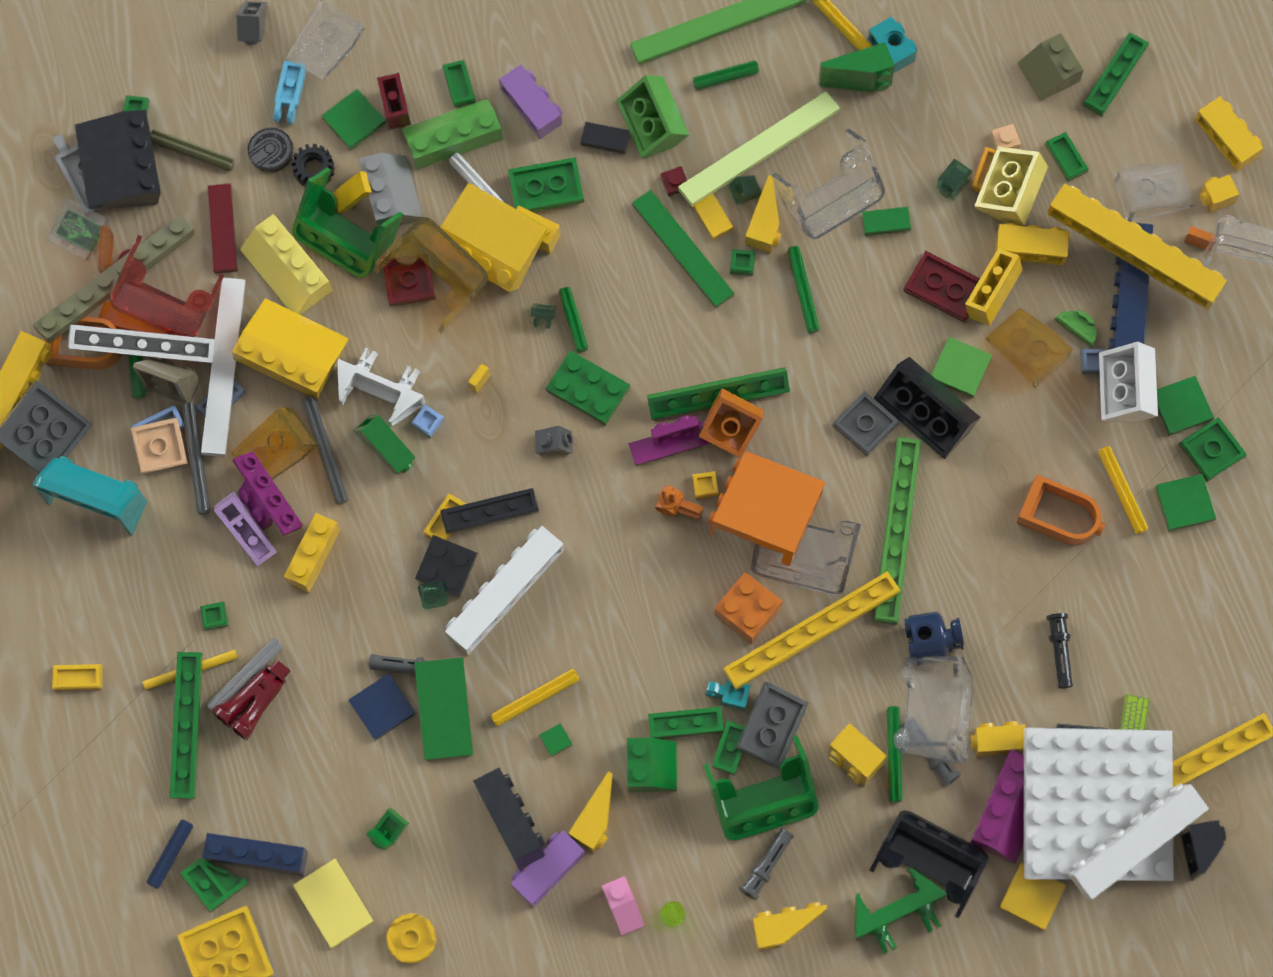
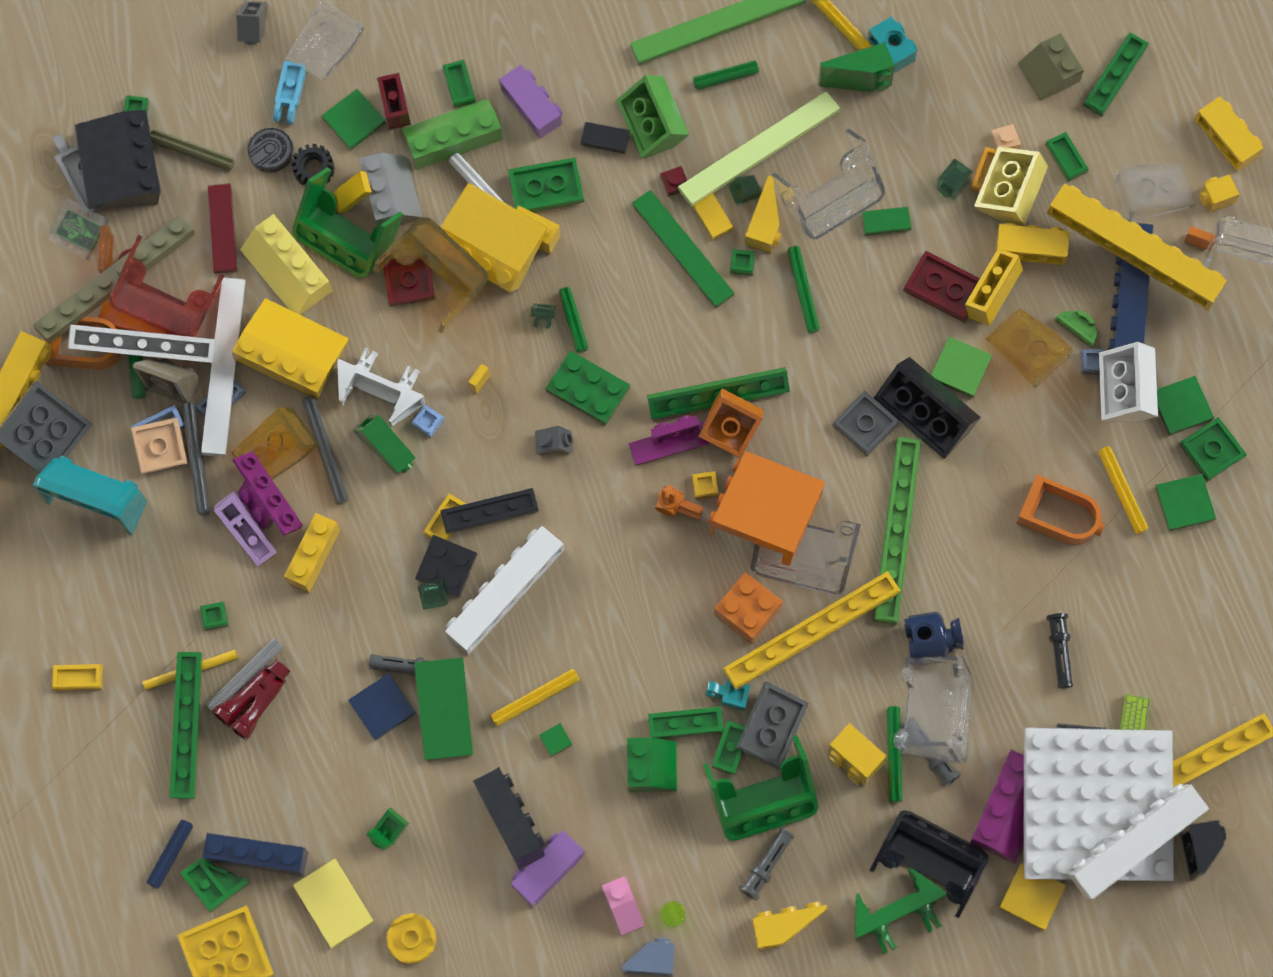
yellow slope [568,771,613,853] -> none
yellow brick [970,721,1025,757] -> none
none -> sand blue slope [622,938,675,977]

